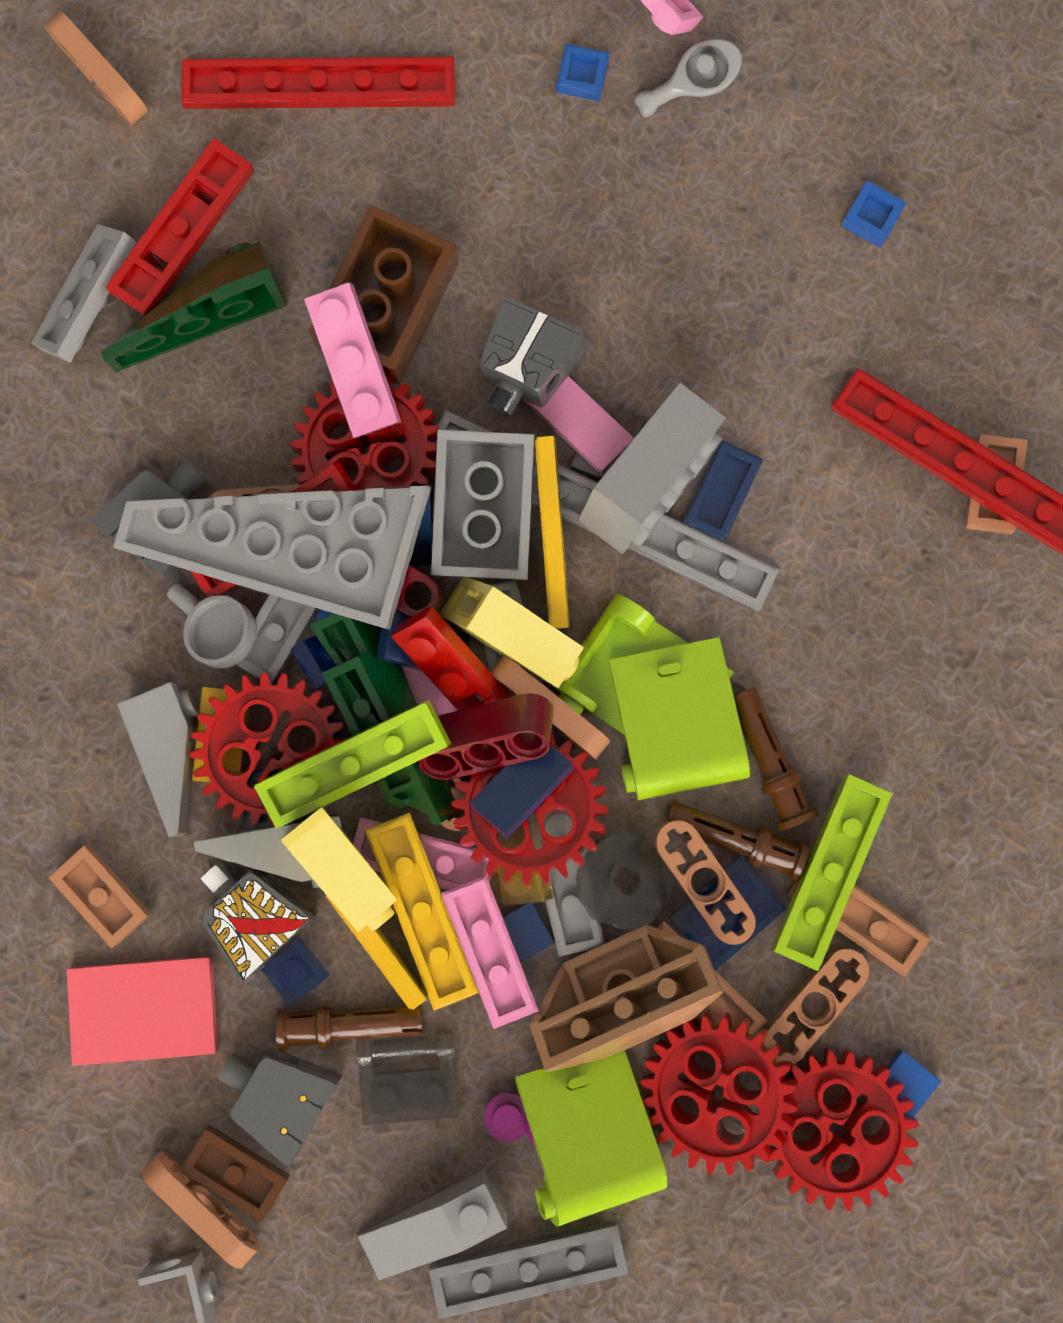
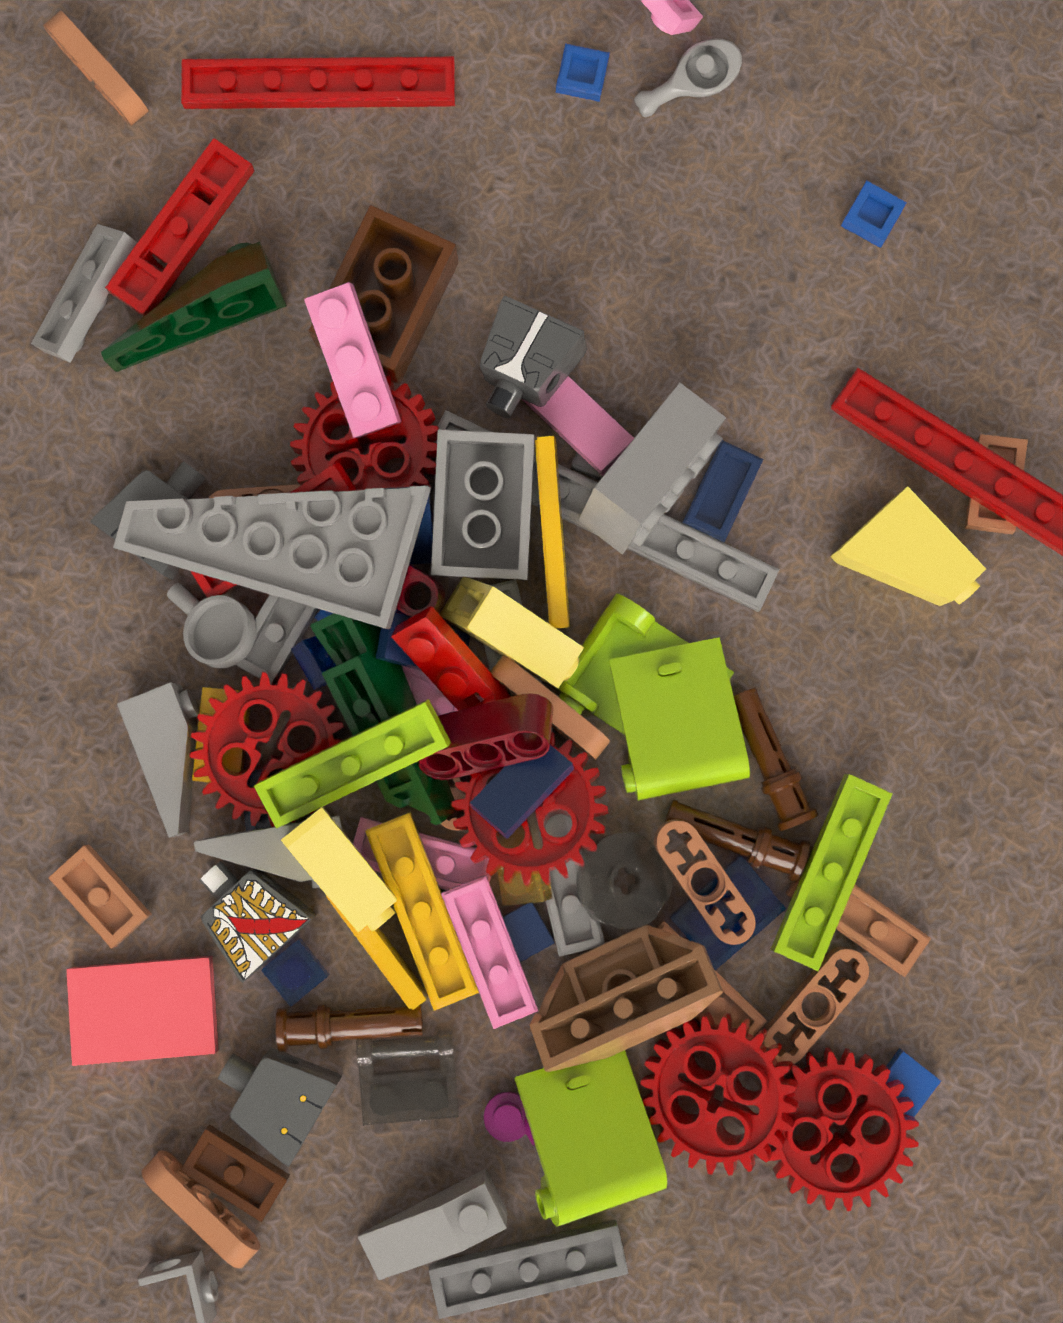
none -> light yellow slope [830,486,986,606]

